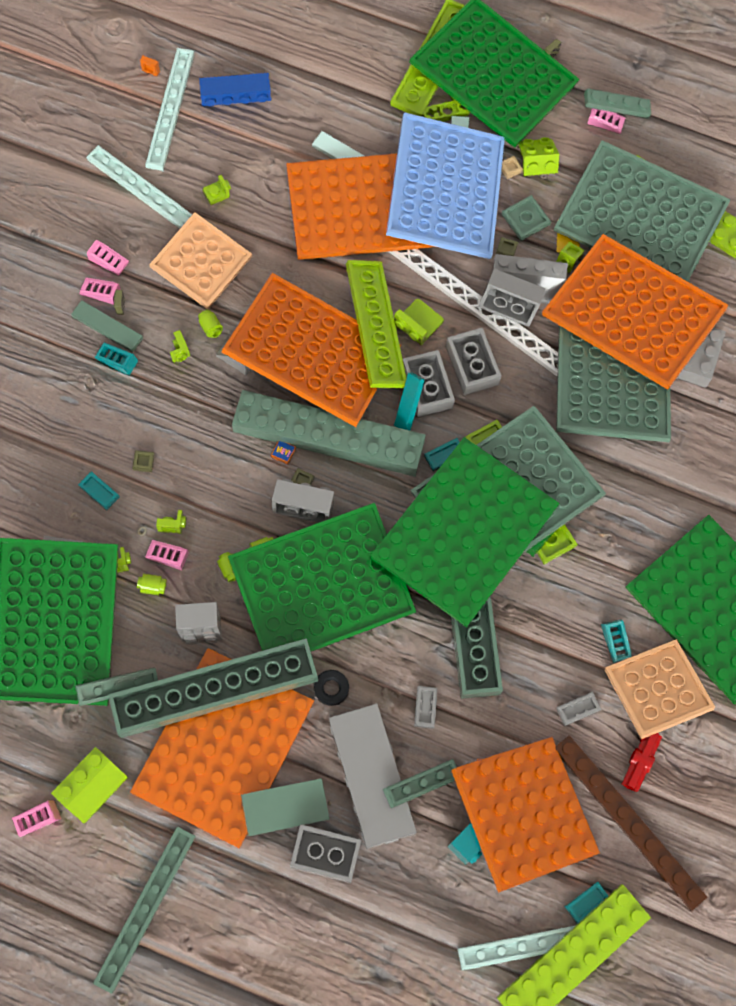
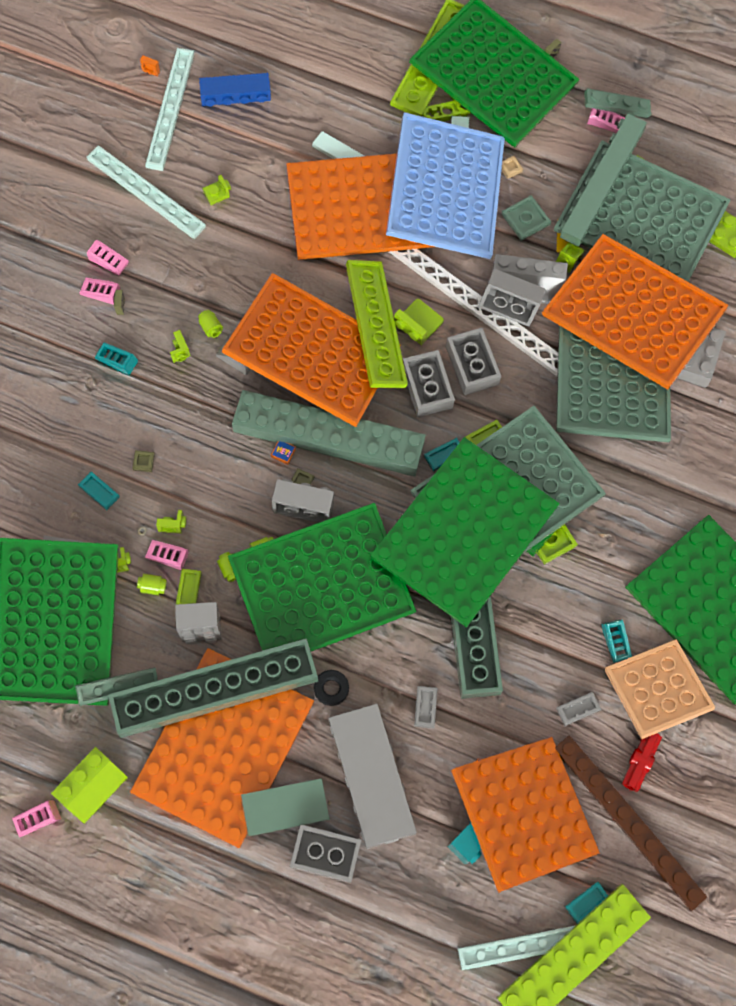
sand green tile [71,300,143,352] -> none
sand green plate [93,827,196,994] -> none
light nougat plate [150,212,252,310] -> none
sand green tile [383,759,457,809] -> none
teal tile [394,373,425,431] -> none
olive tile [496,237,518,256] -> none
lime bracket [518,137,559,176] -> none
none -> lime tile [176,569,202,605]
none -> sand green brick [559,114,647,247]

